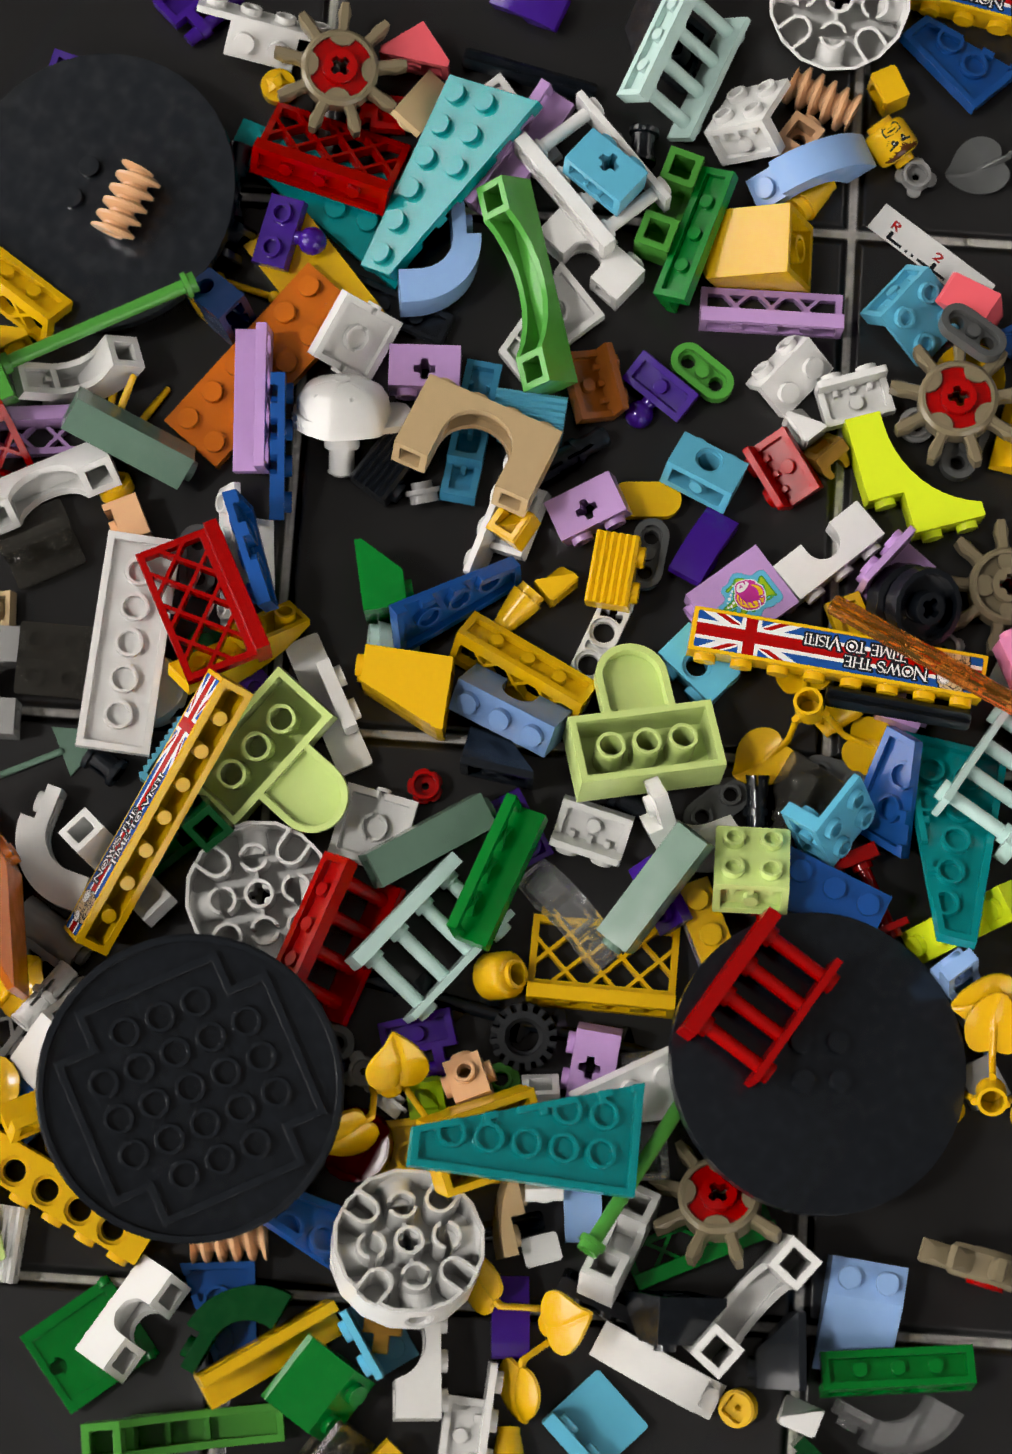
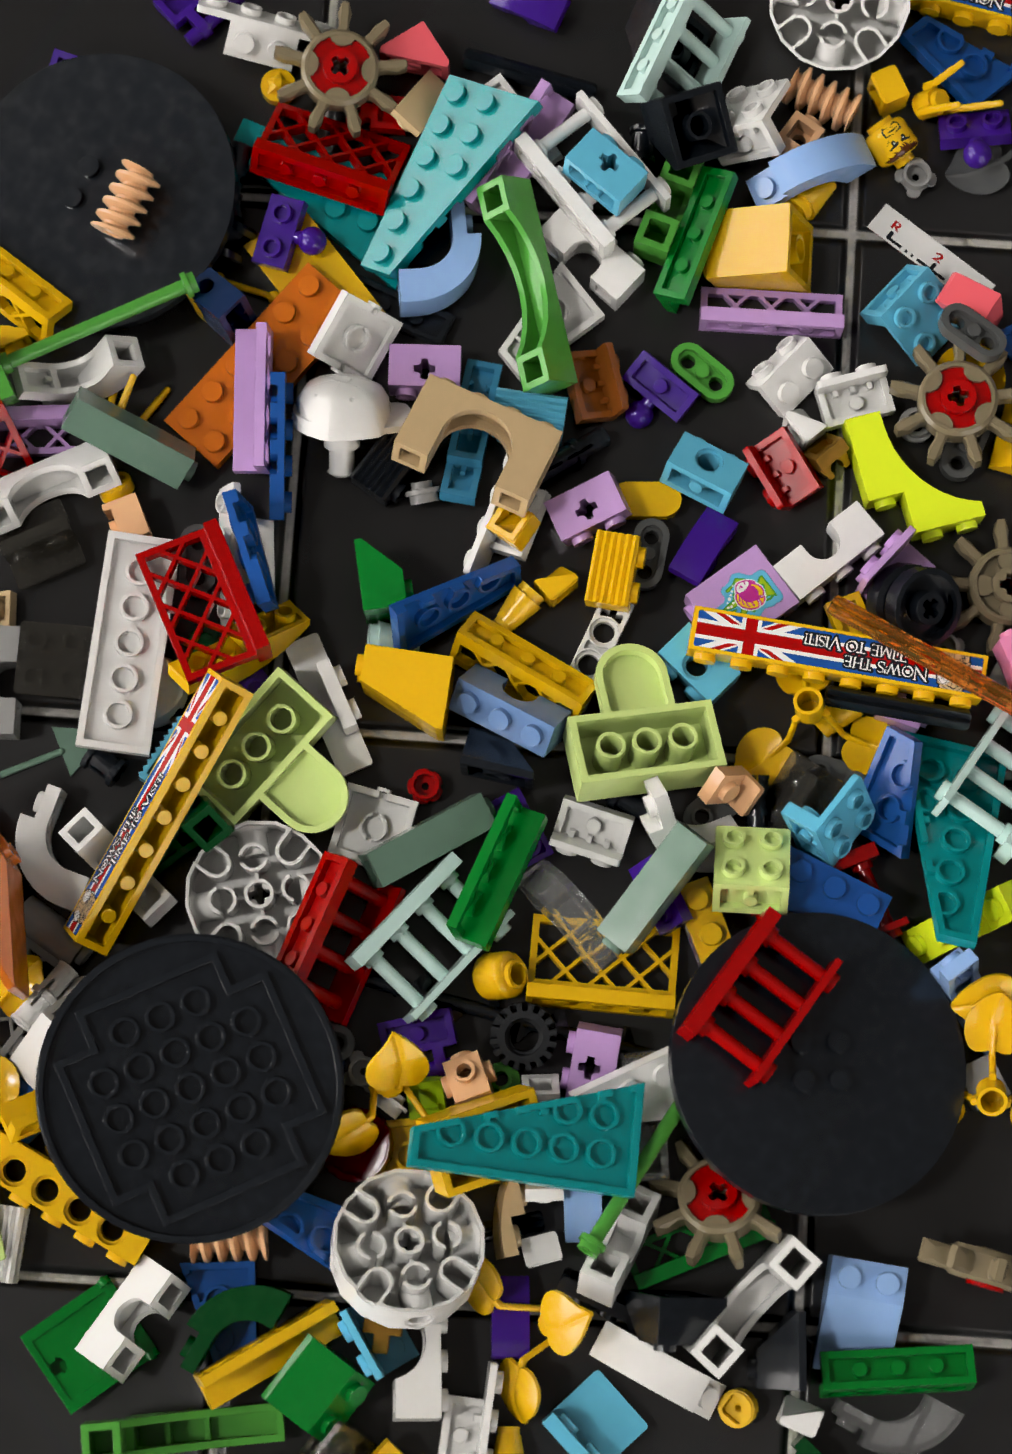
none -> black slope [640,81,738,171]
none -> light nougat bracket [697,765,764,816]
none -> yellow plant [912,60,1004,120]
none -> dark purple plate [938,109,1012,169]

